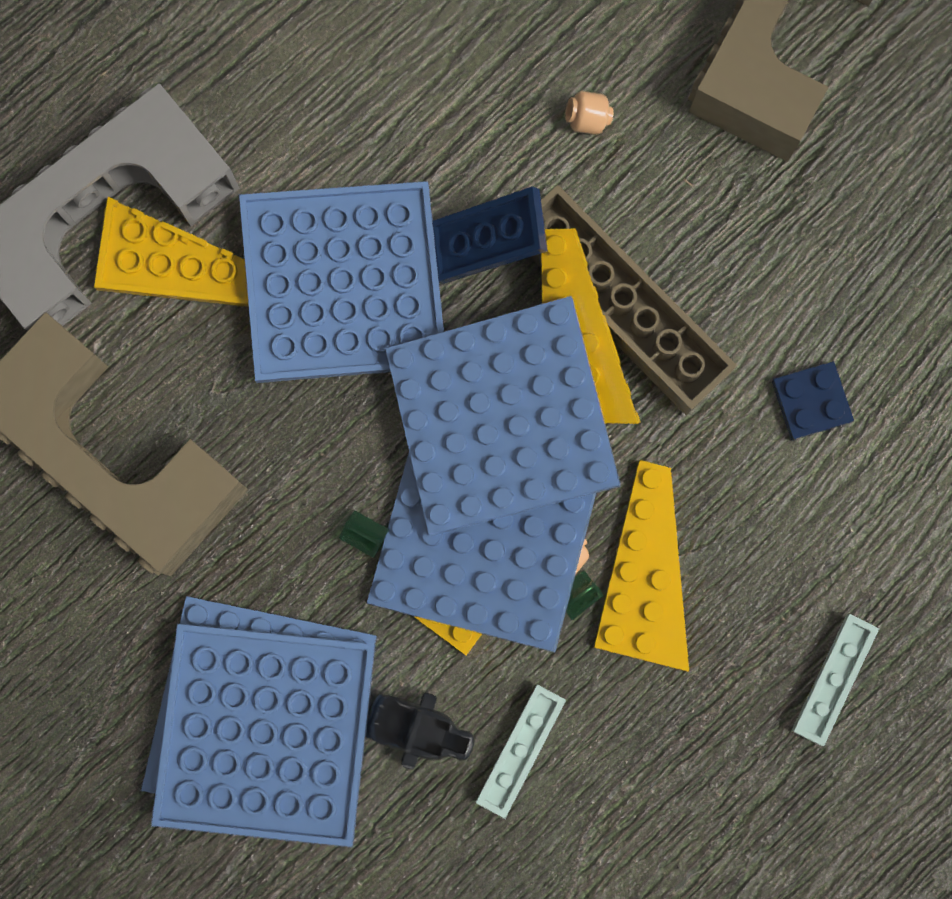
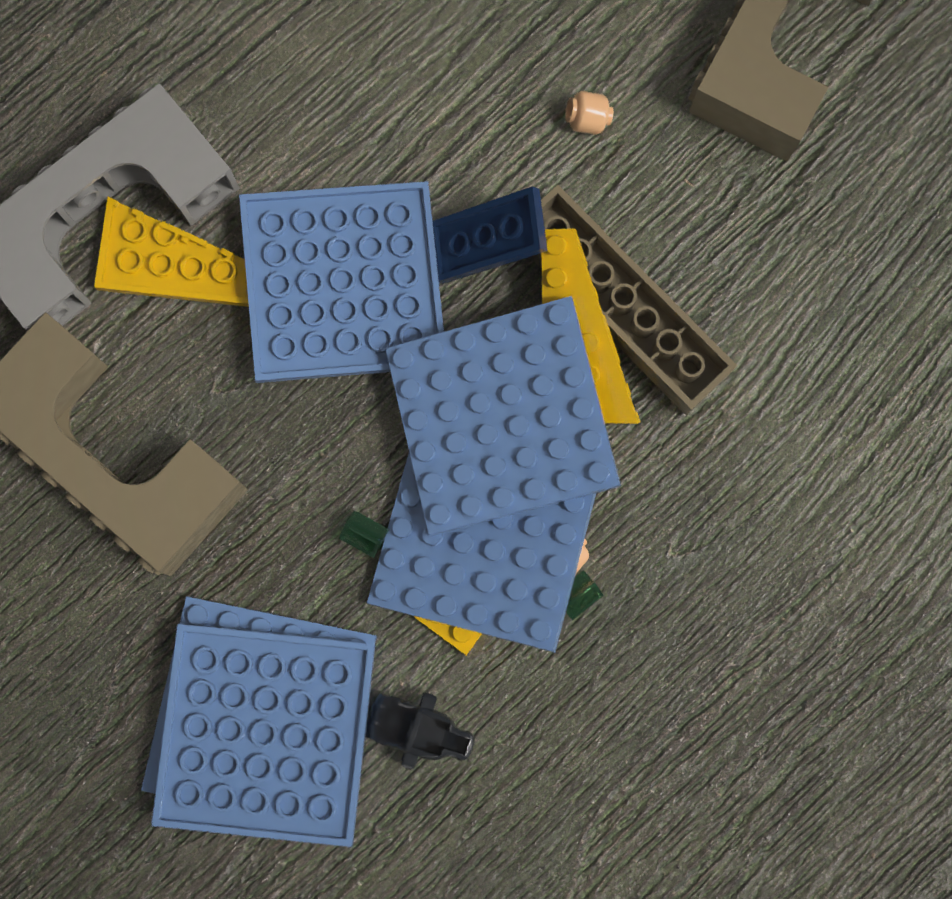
light aqua plate [476,685,566,818] -> none
yellow wing [593,460,689,672] -> none
dark blue plate [771,361,854,441] -> none
light aqua plate [792,614,879,747] -> none

